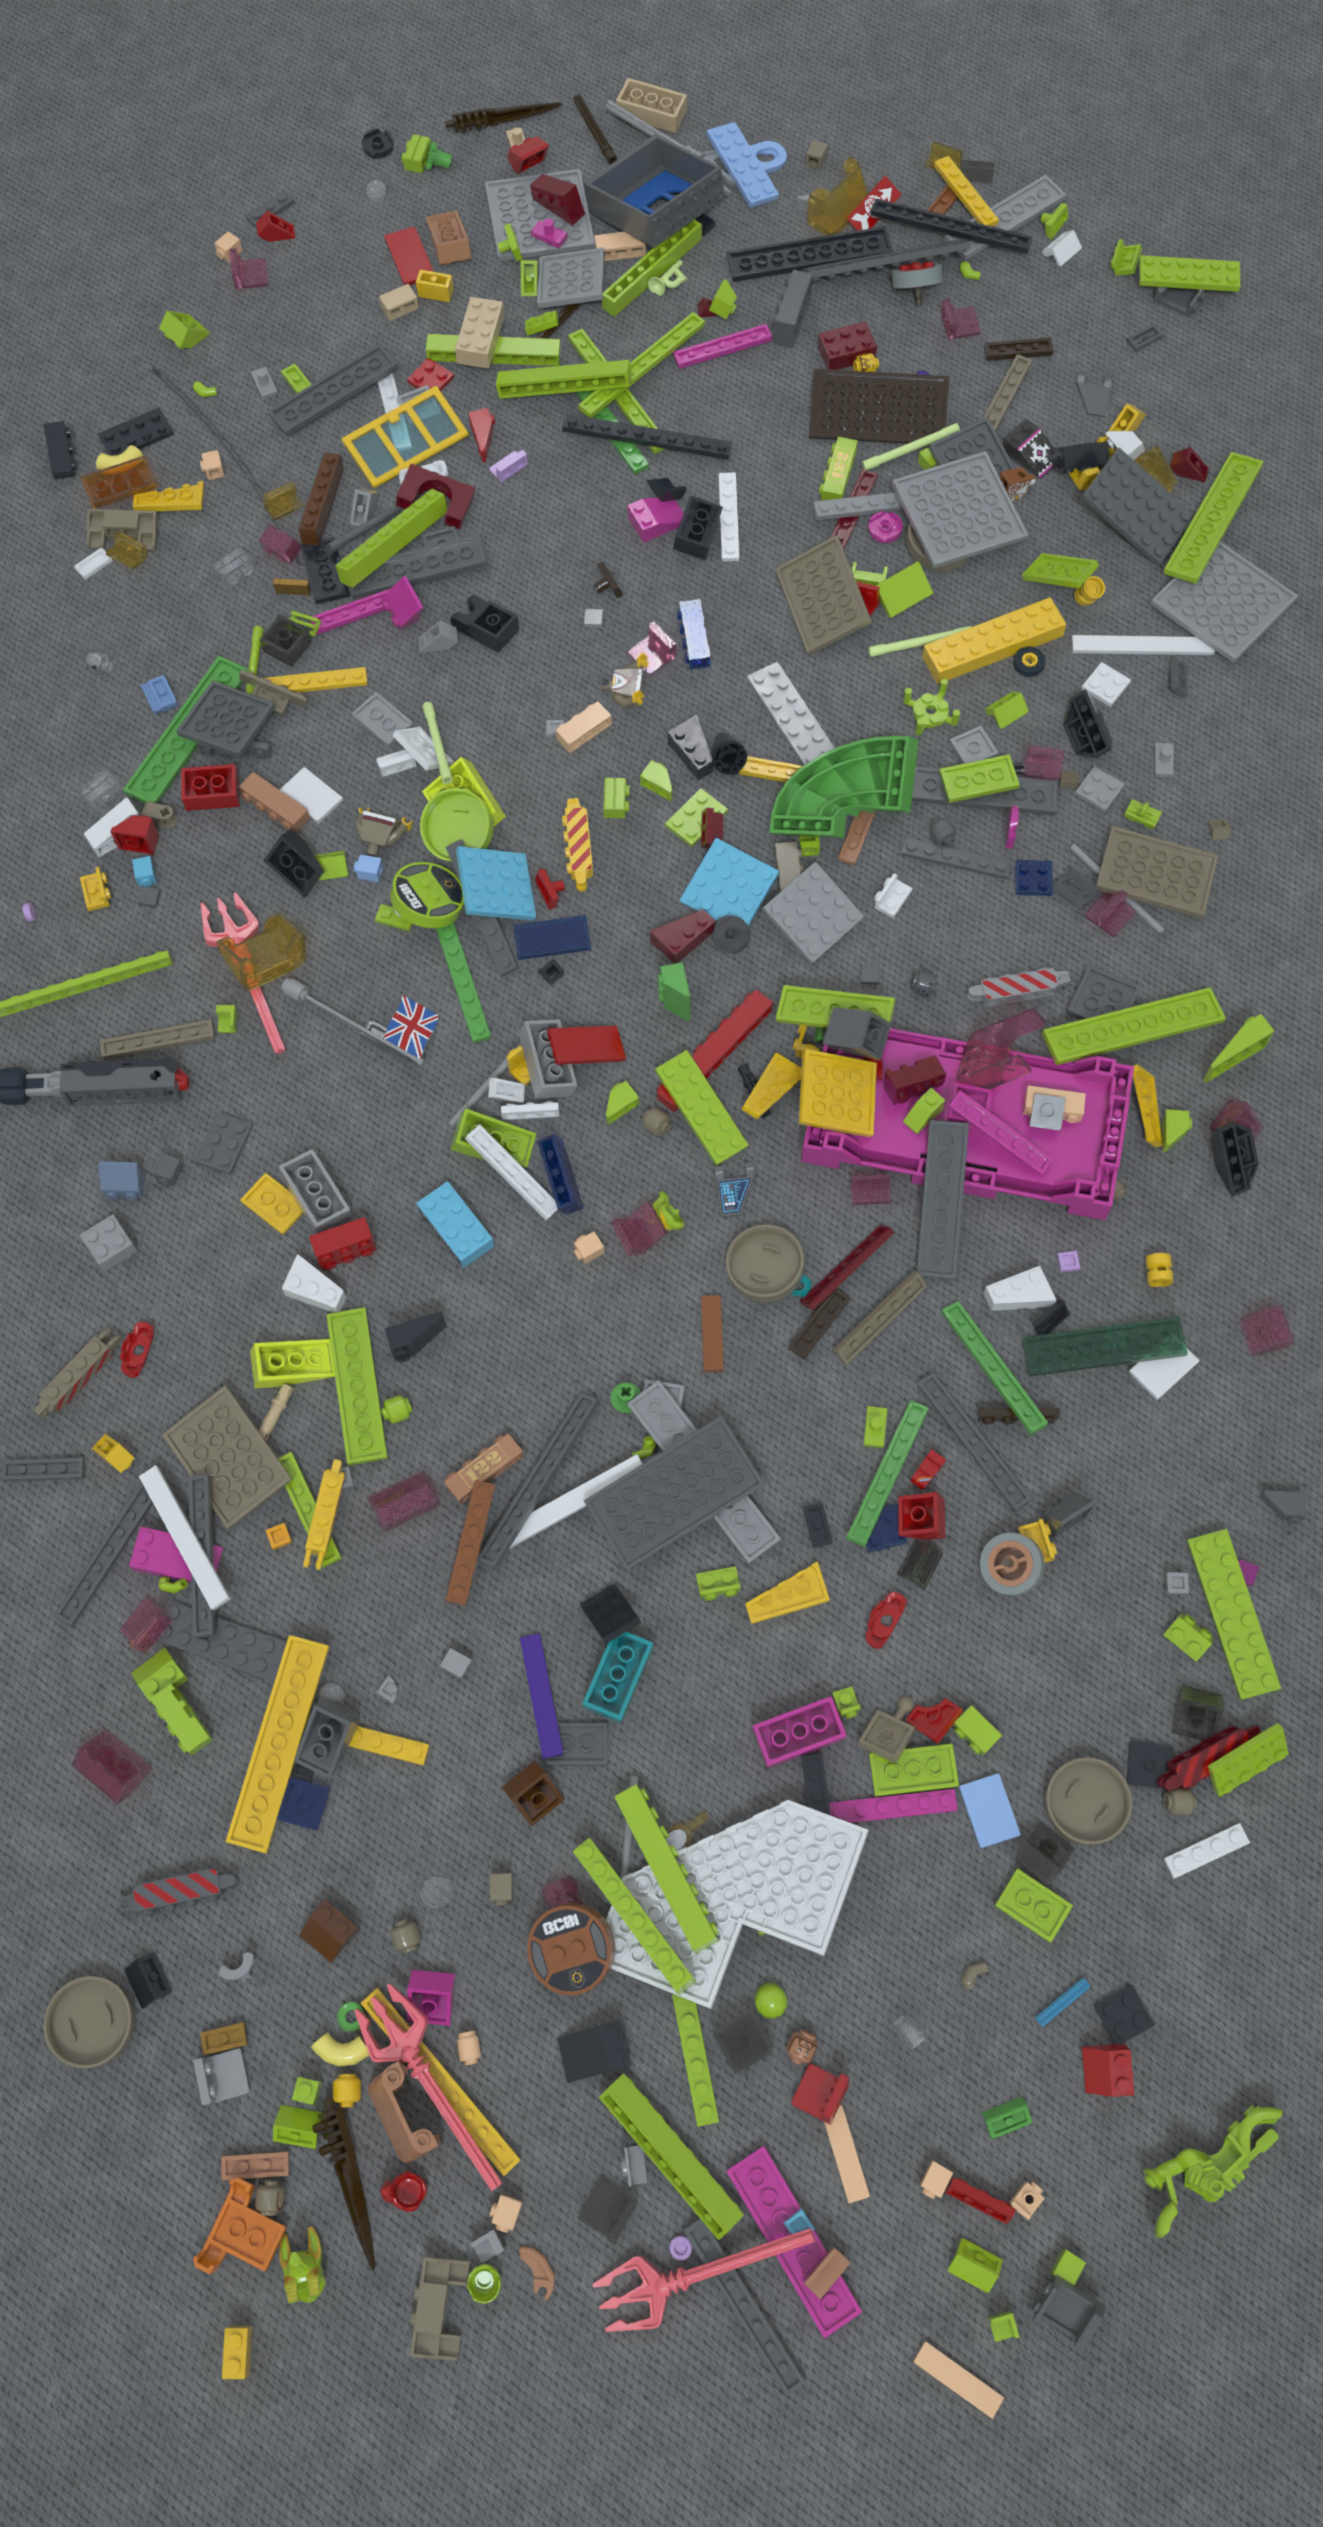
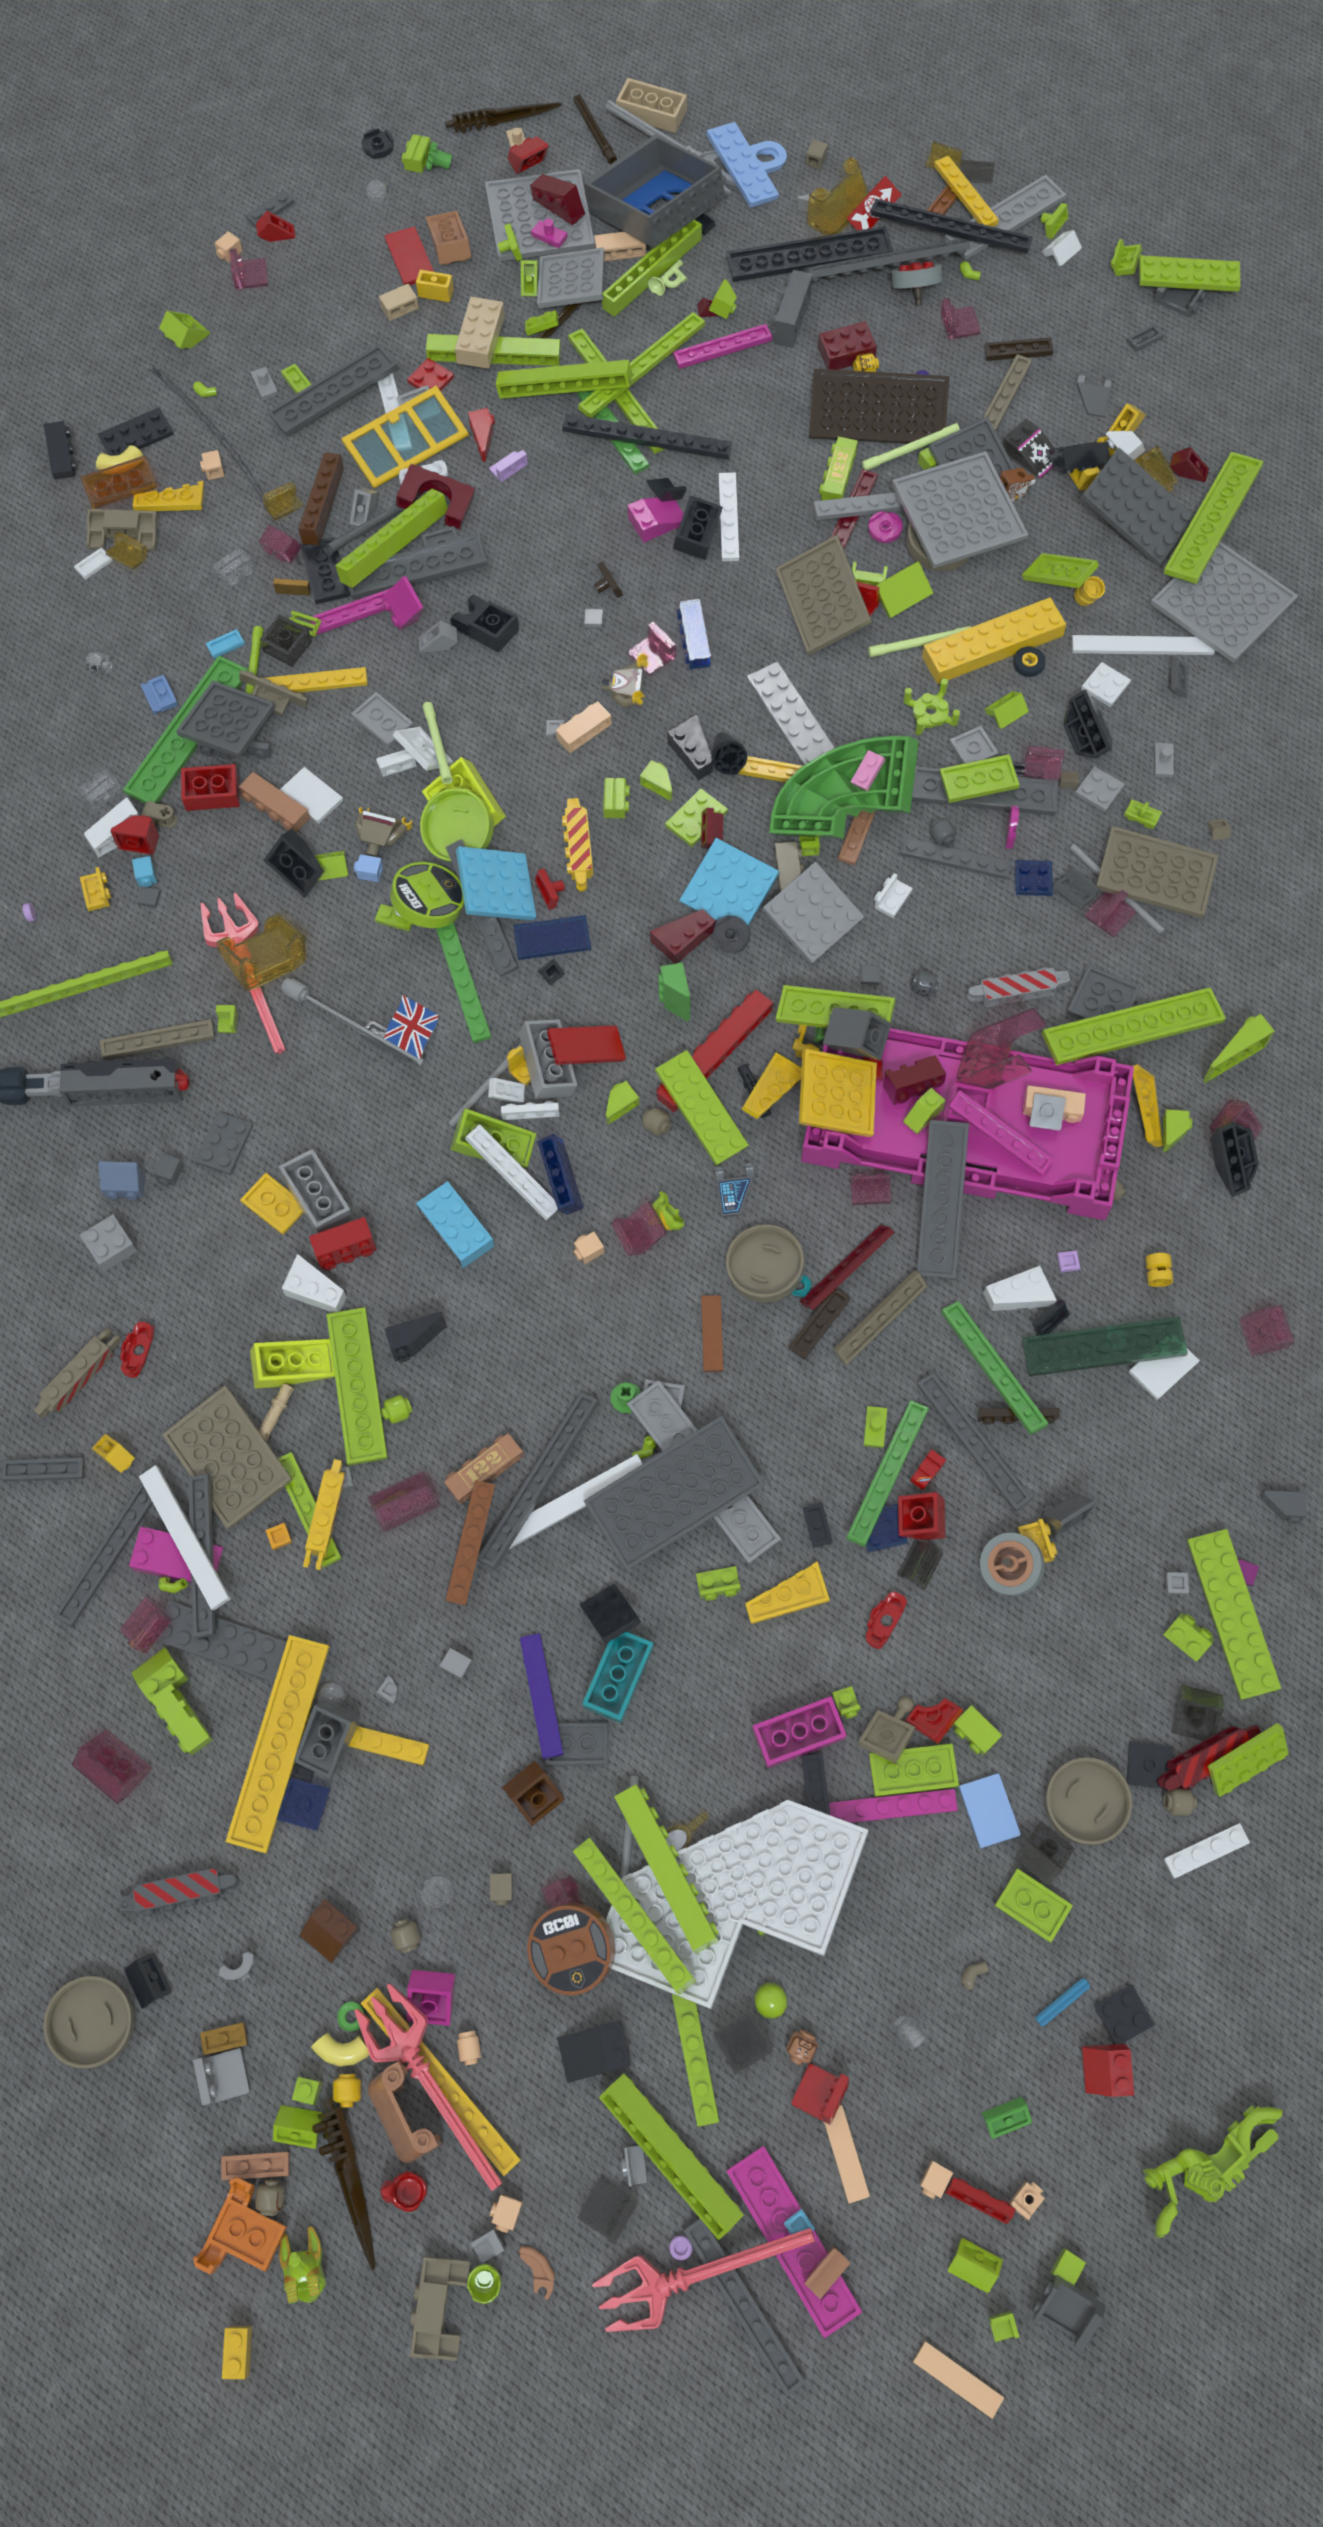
none -> medium azure tile [206,629,245,659]
none -> bright pink plate [851,750,885,792]

